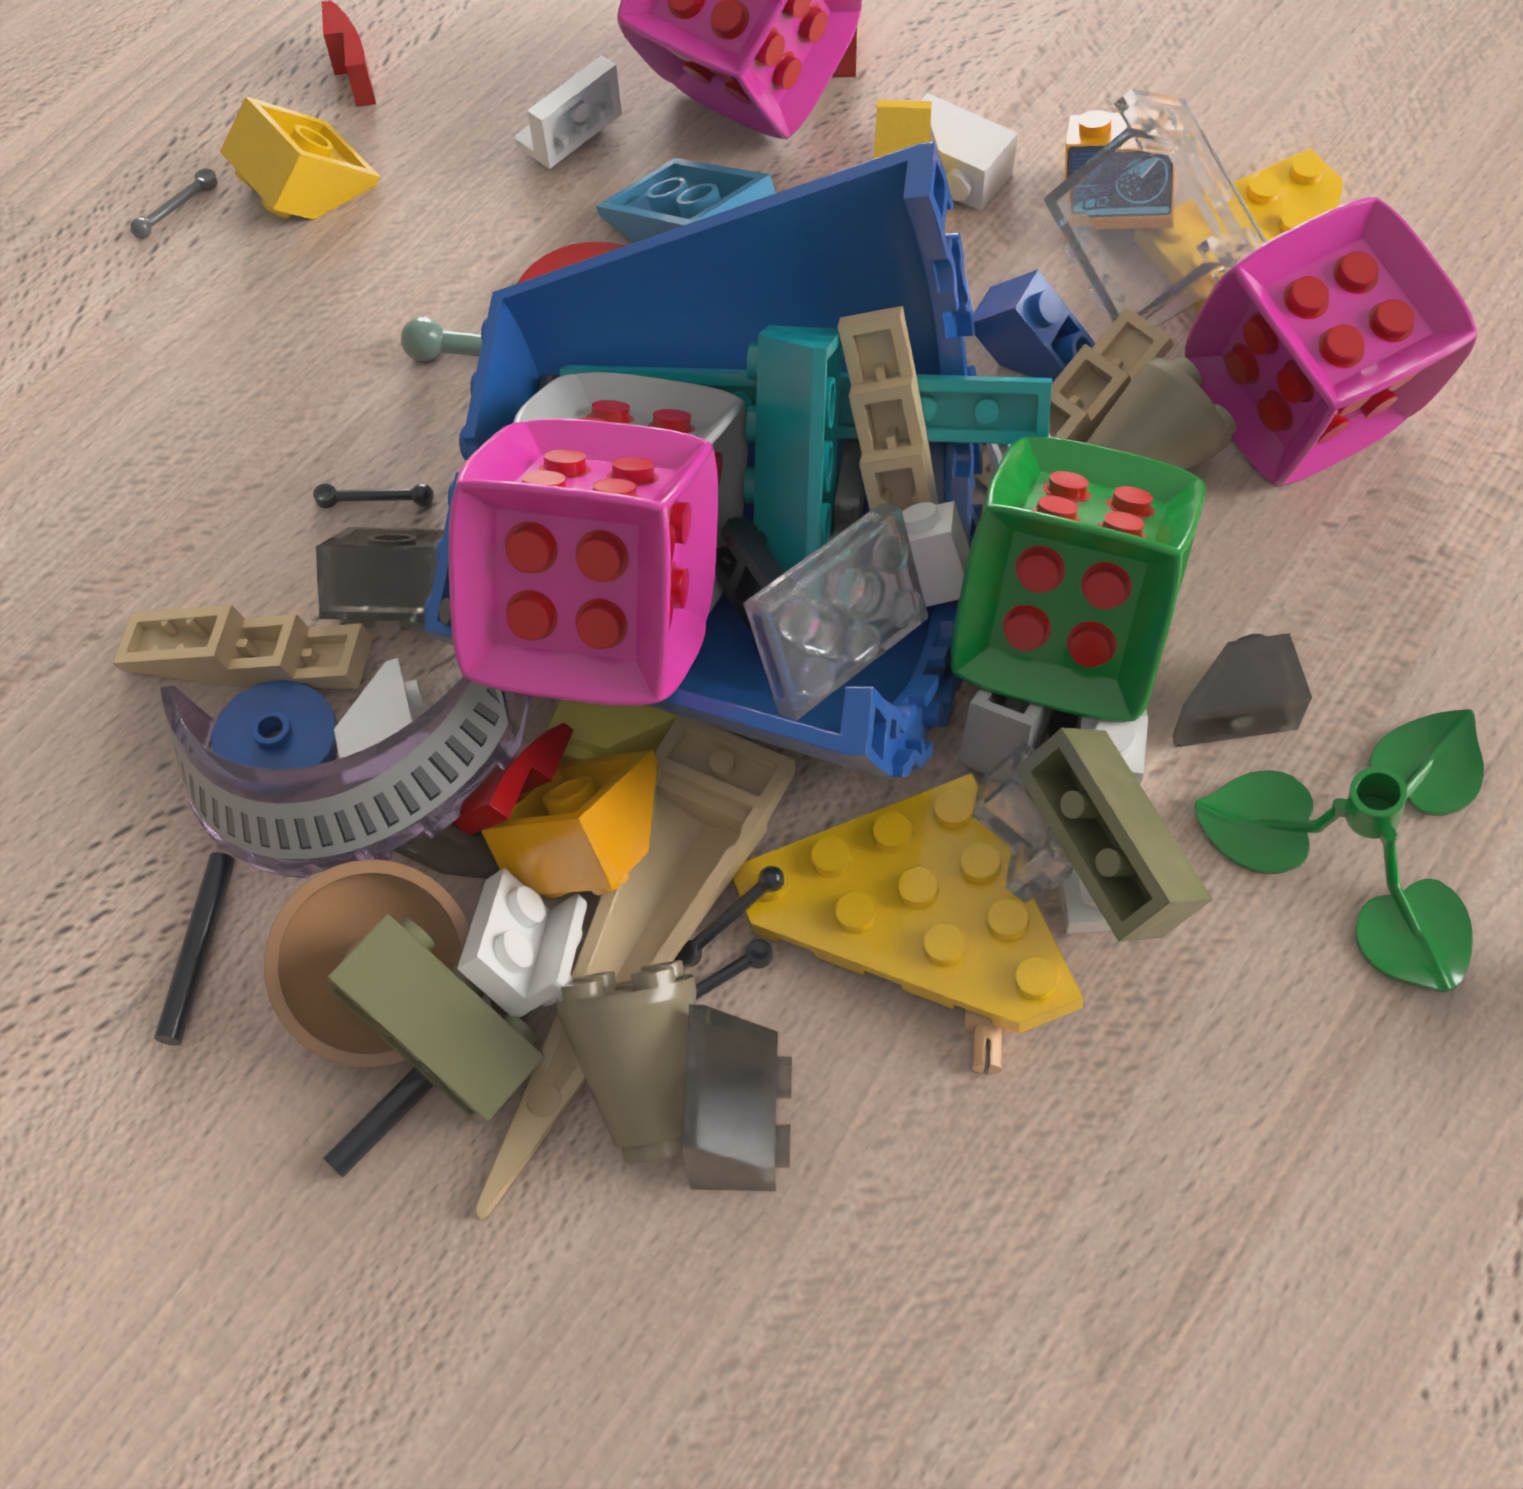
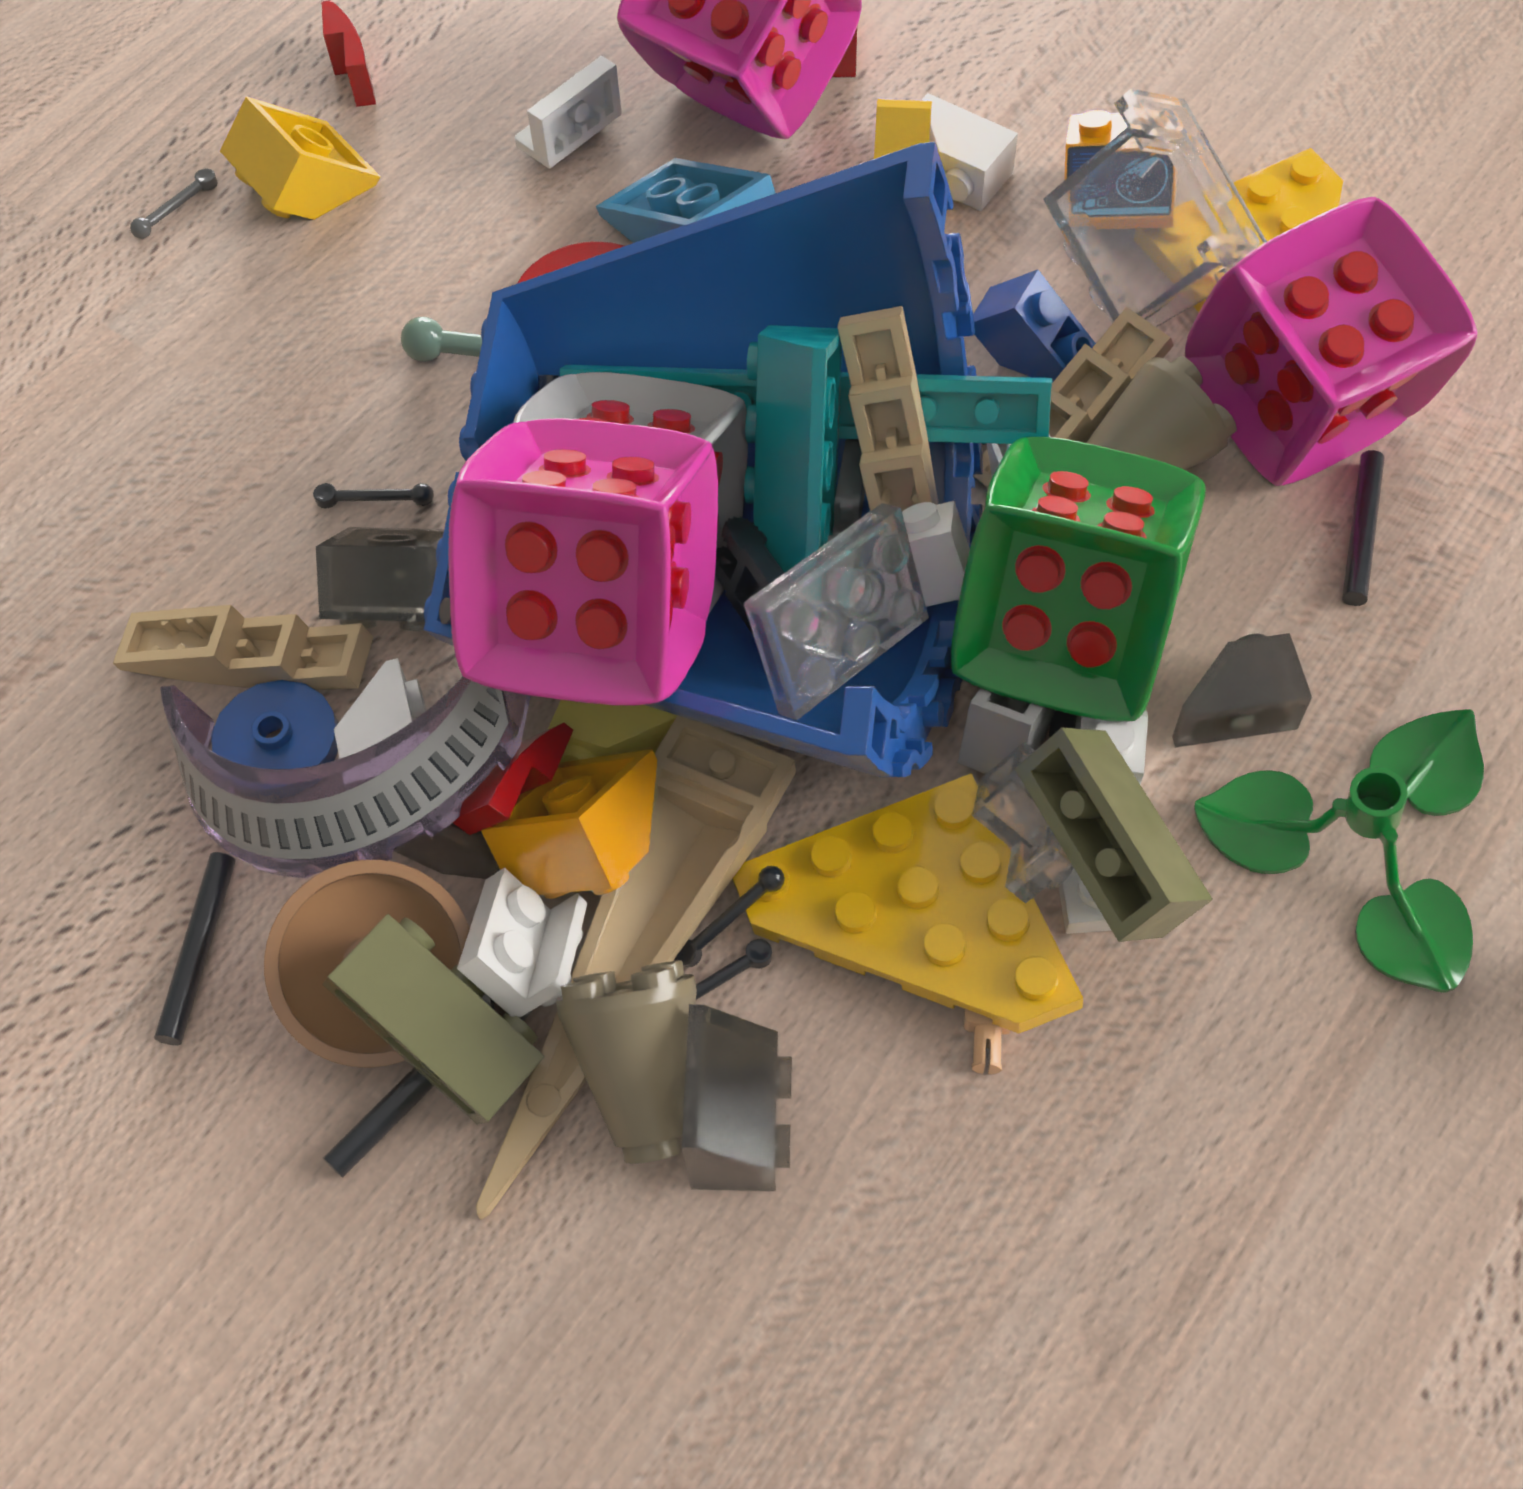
none -> black bar [1342,450,1385,606]

